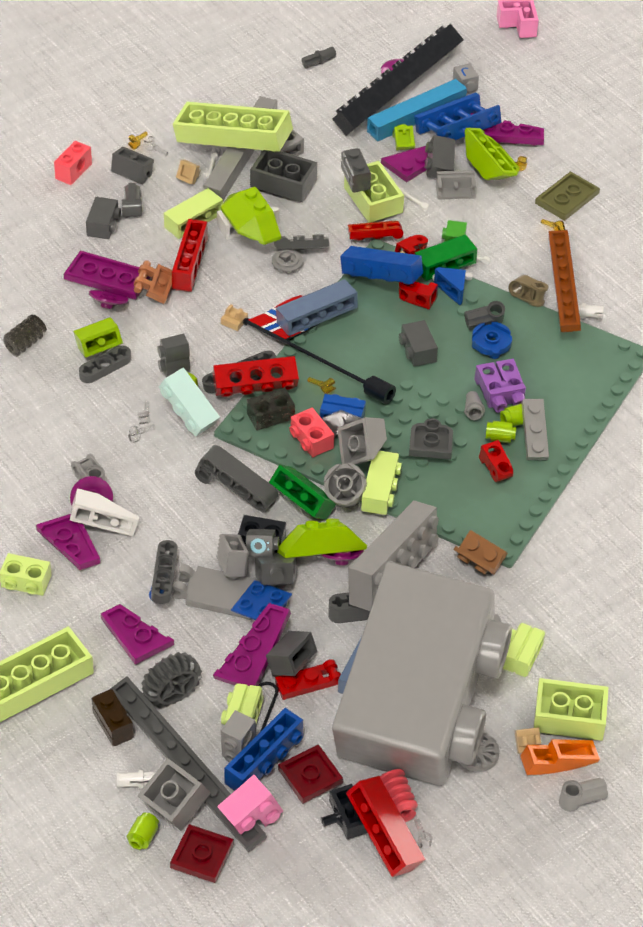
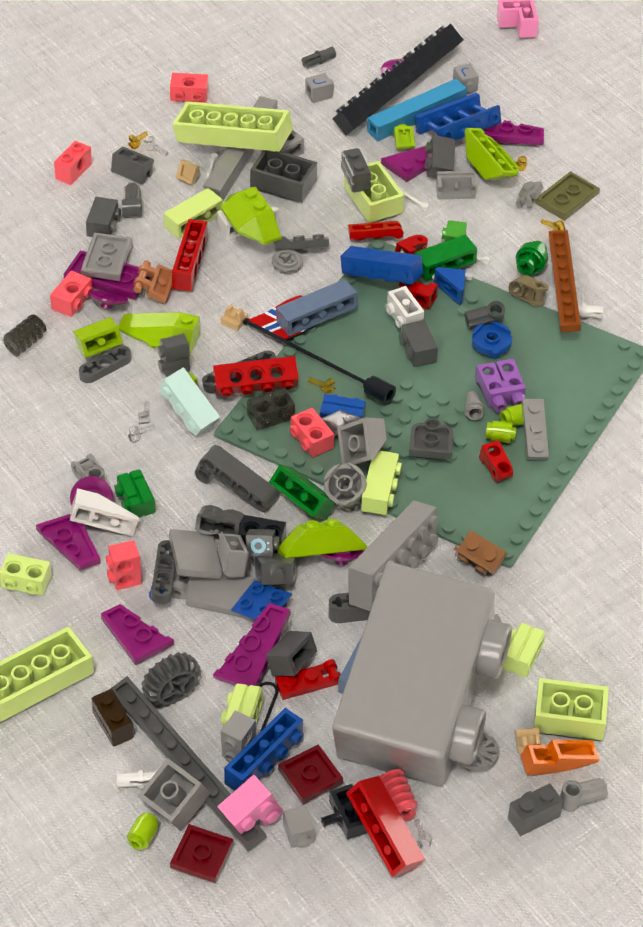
none -> coral brick [50,271,93,317]
none -> light grey tile [81,233,132,281]
none -> coral brick [105,540,142,590]
none -> green brick [114,469,156,518]
none -> lime wedge [118,312,200,357]
none -> light grey tile [169,529,222,579]
none -> coral brick [170,73,209,103]
none -> dark grey brick [195,505,244,535]
none -> light grey brick [283,806,315,848]
none -> light grey brick [305,73,334,103]
none -> white brick [385,286,424,328]
none -> dark grey brick [508,783,563,836]
none -> light grey plate [516,181,544,209]
none -> green piece [516,241,548,275]

